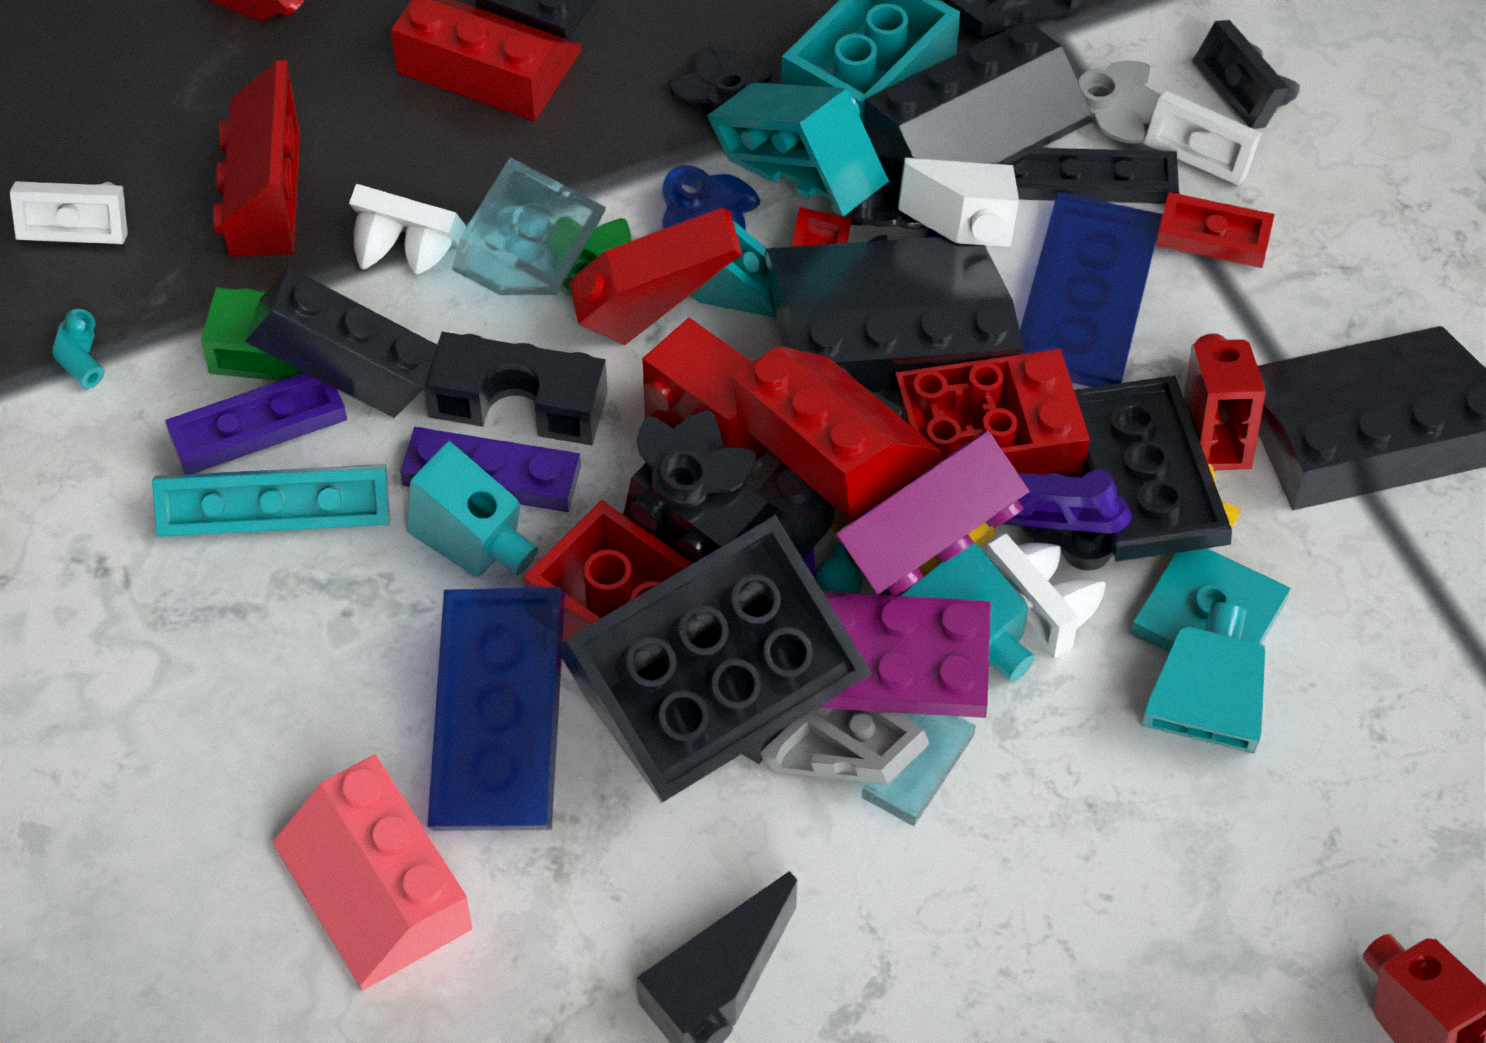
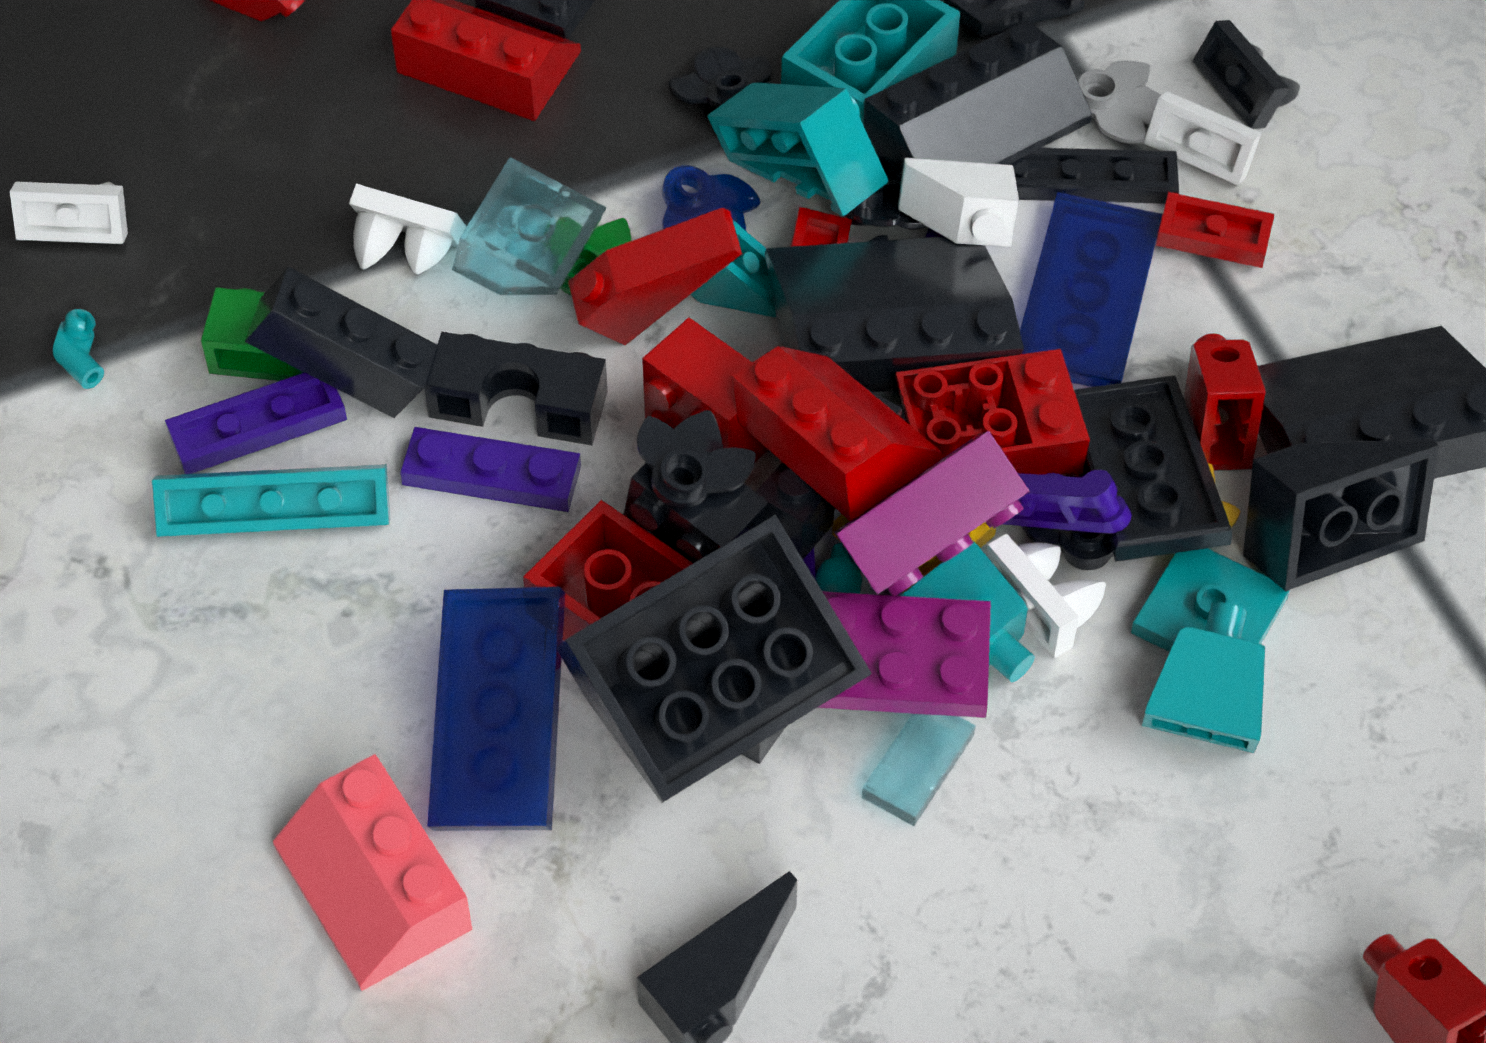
red slope [213,60,300,257] -> none
teal torso [406,441,538,576] -> none
light grey wing [760,708,930,785] -> none
none -> black slope [1243,439,1439,591]

